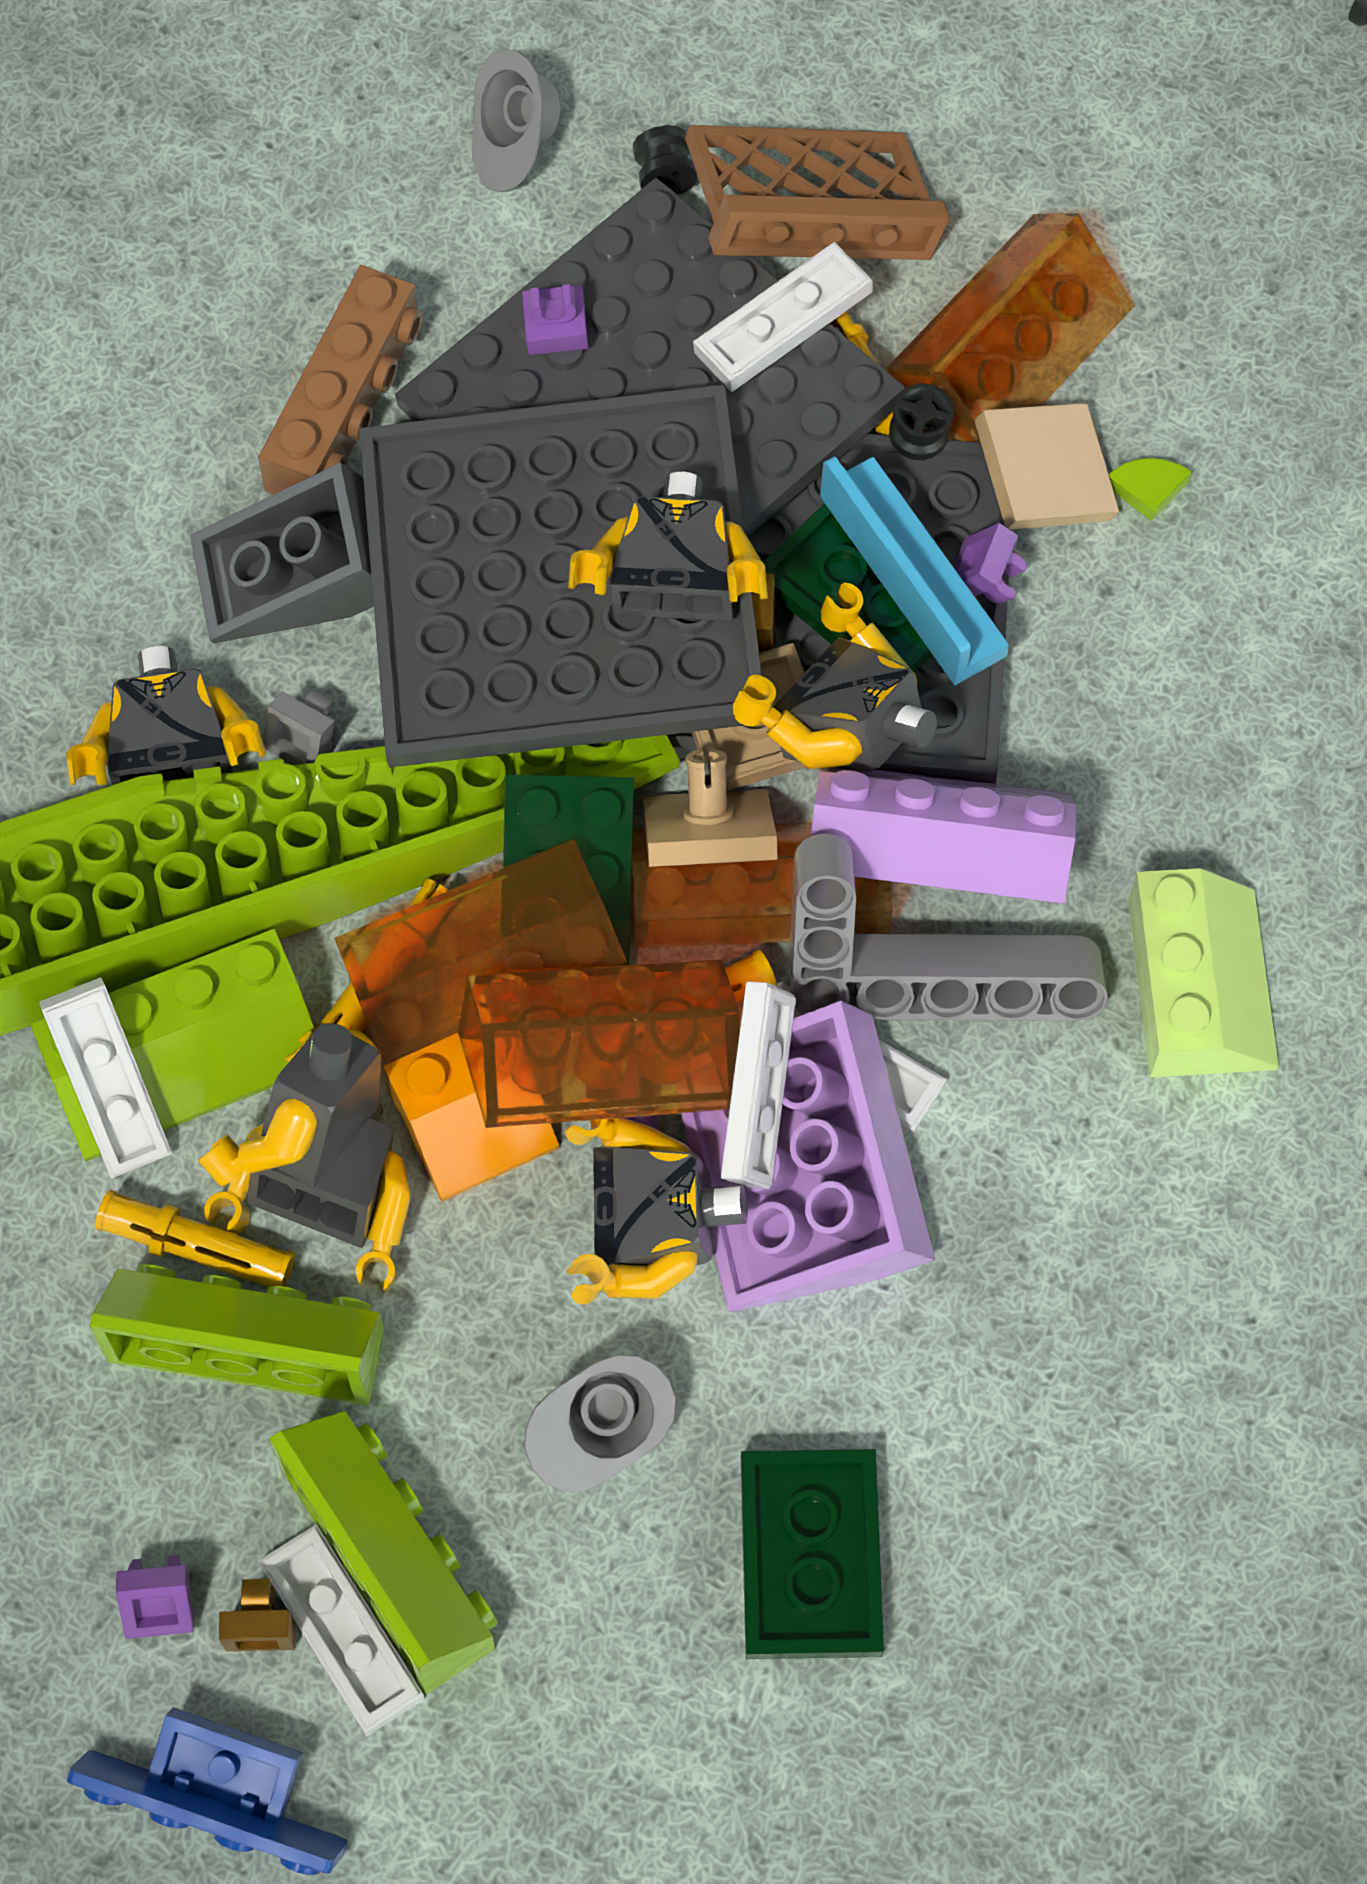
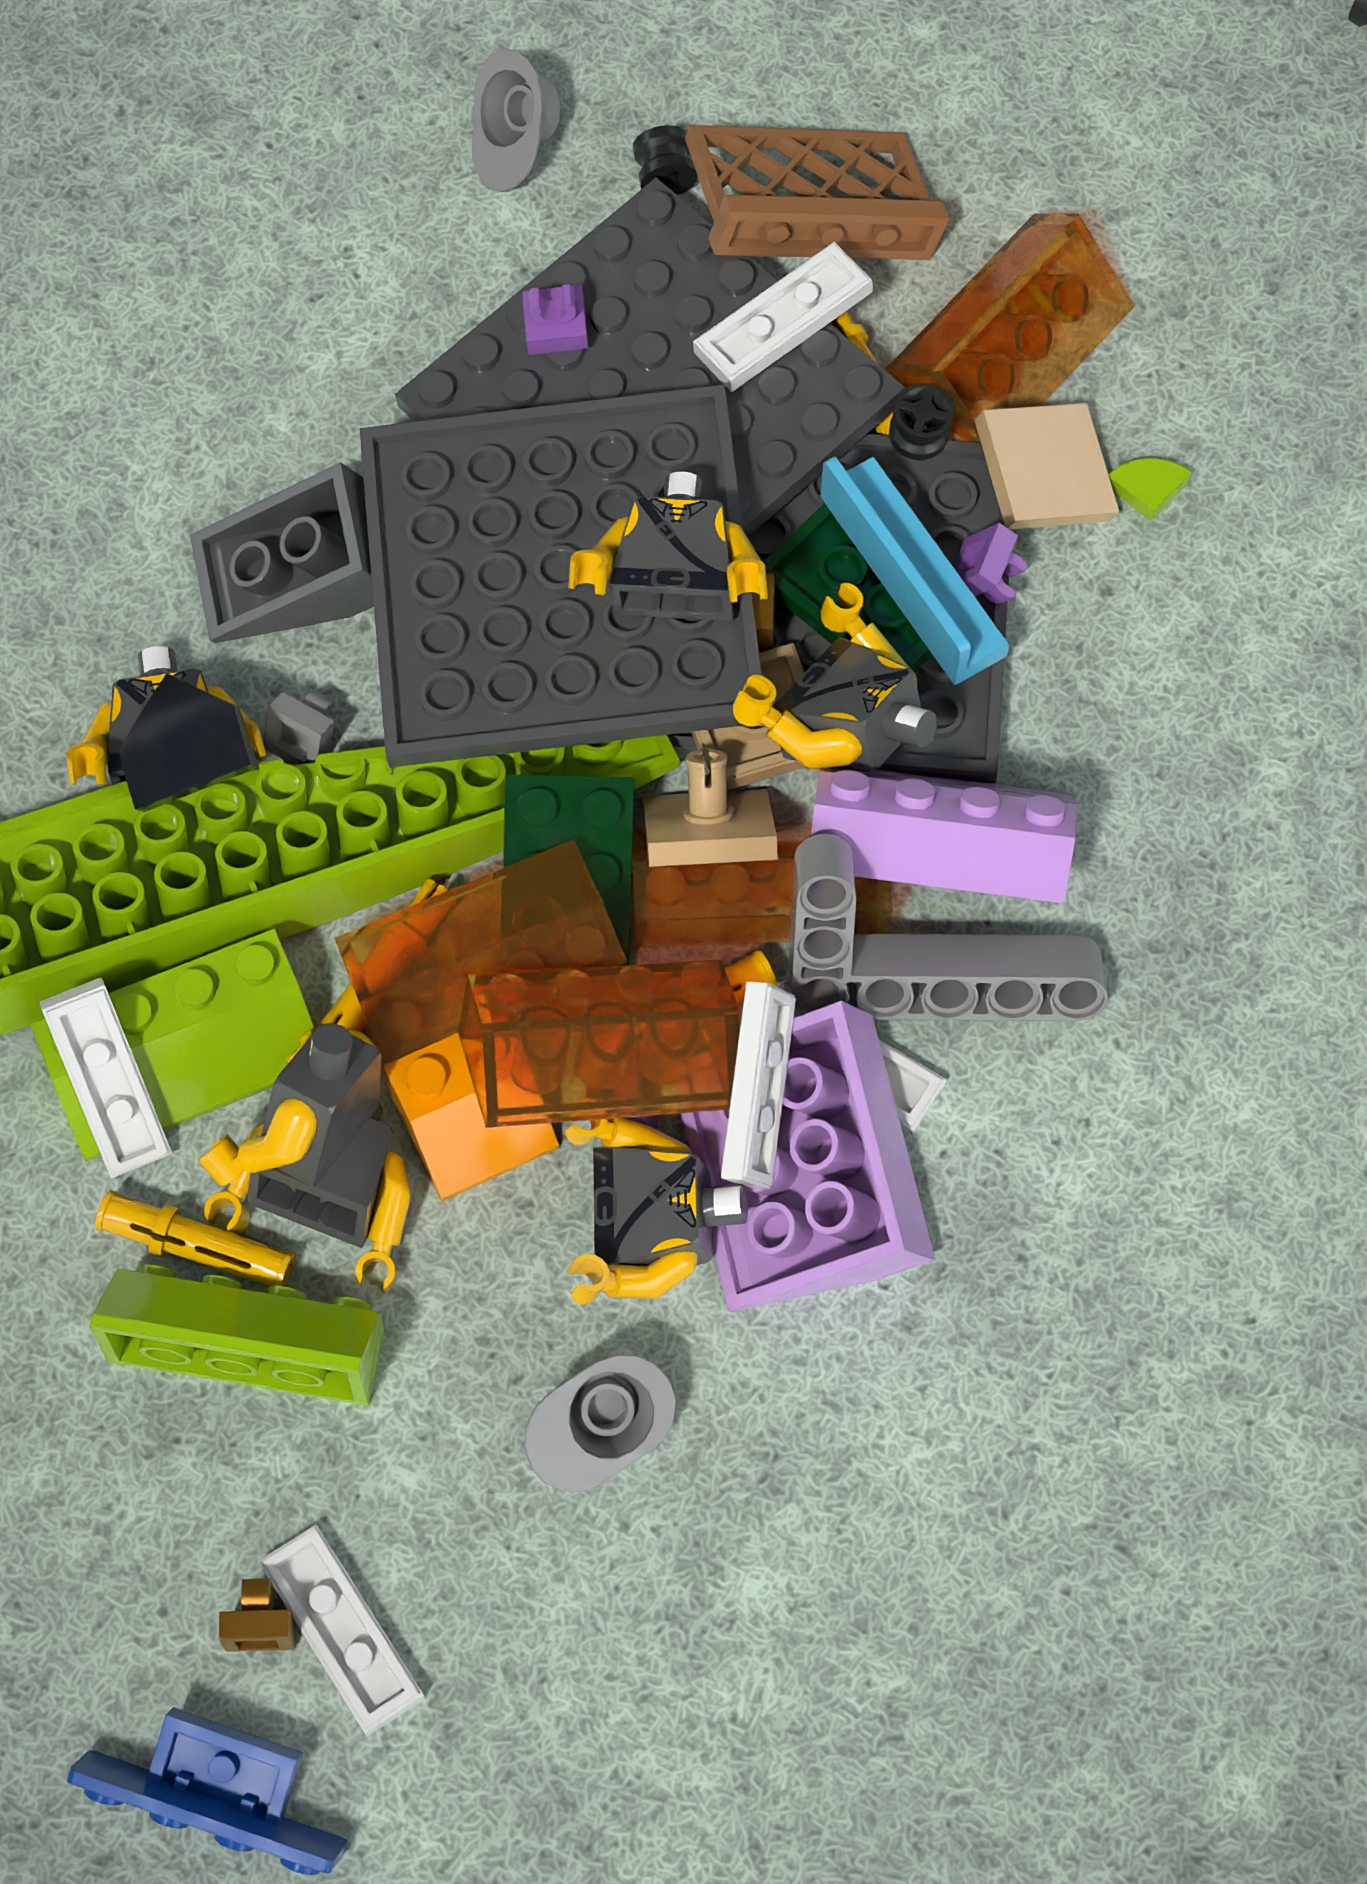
medium lavender tile [116,1555,194,1639] -> none
medium nougat brick [258,264,423,495] -> none
lime slope [269,1411,498,1695] -> none
dark green plate [740,1449,884,1660] -> none
yellowish green slope [1128,868,1279,1077] -> none
none -> black slope [119,673,259,812]

